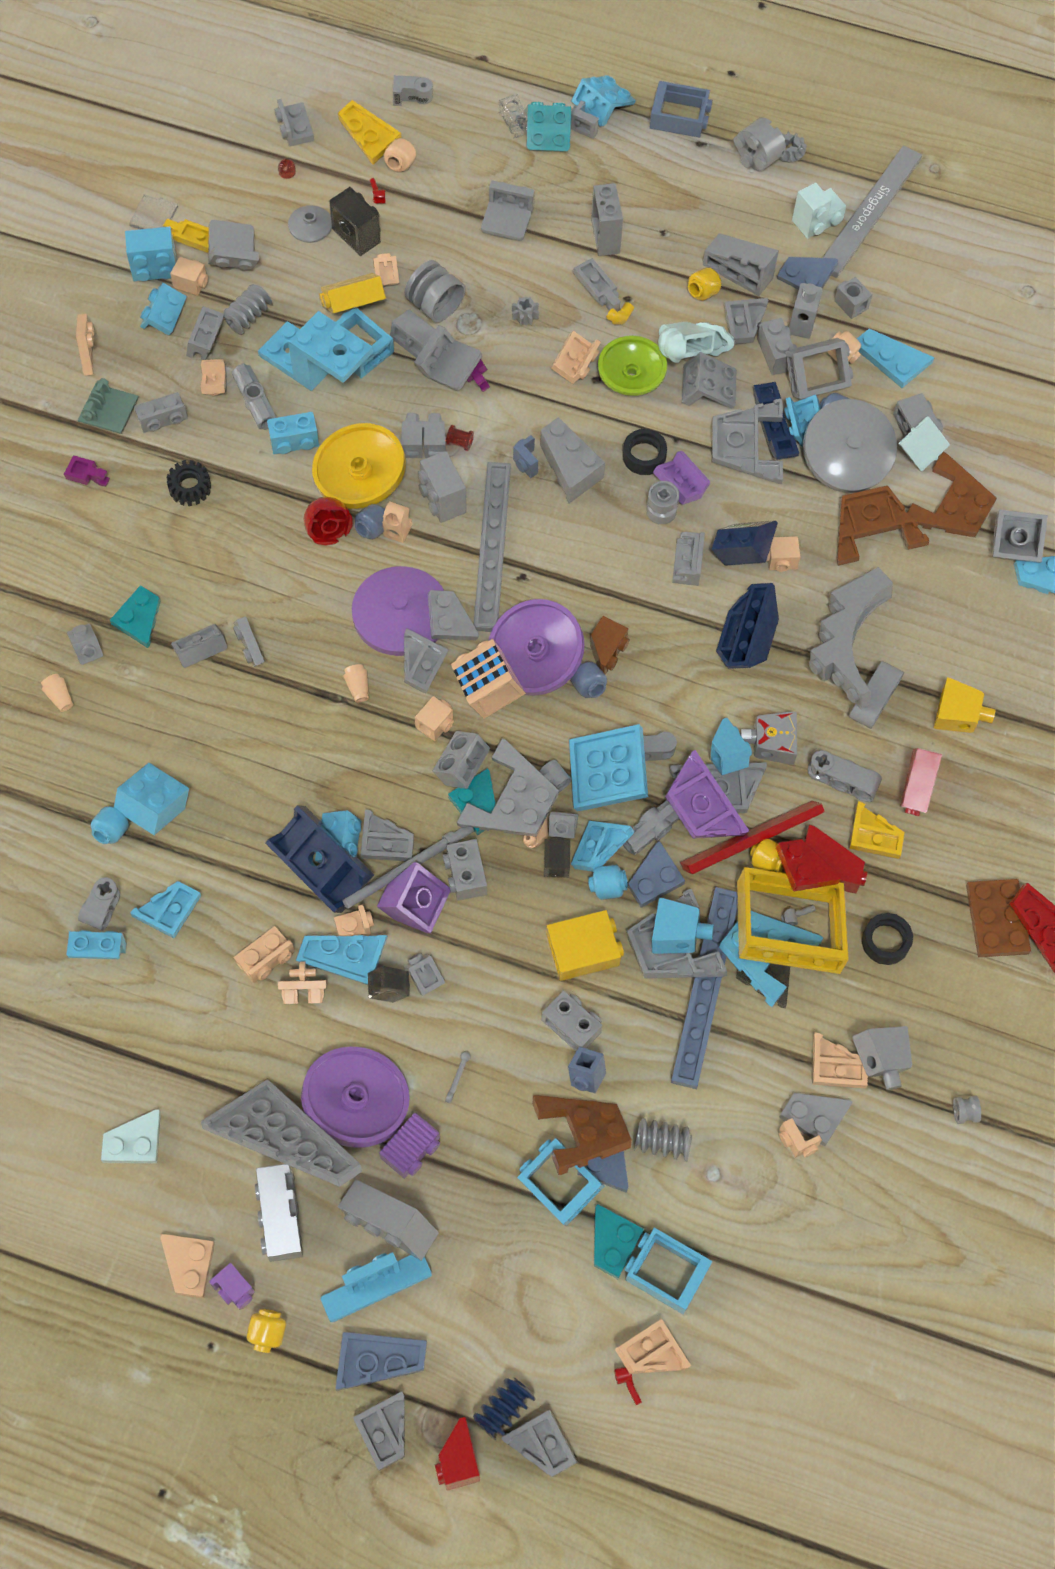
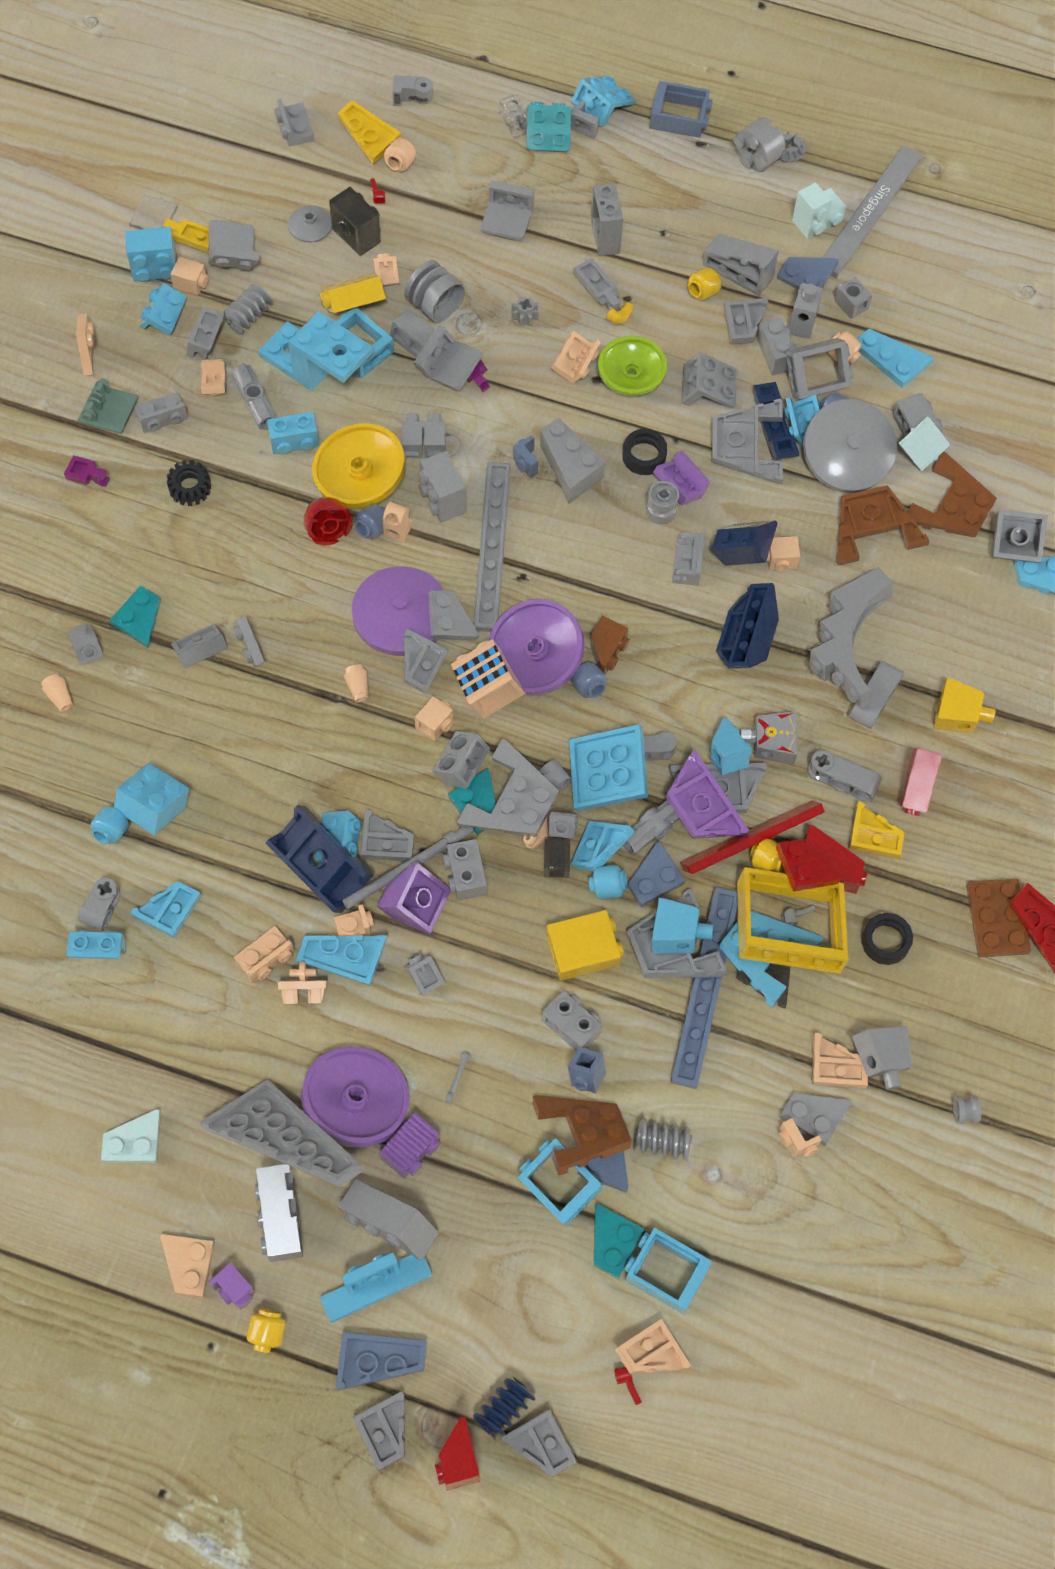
clear red hinge [278,159,296,179] -> none
clear smoke brick [367,966,410,1003] -> none
clear red bush [445,425,474,451] -> none
light aqua torso [658,322,735,363] -> none

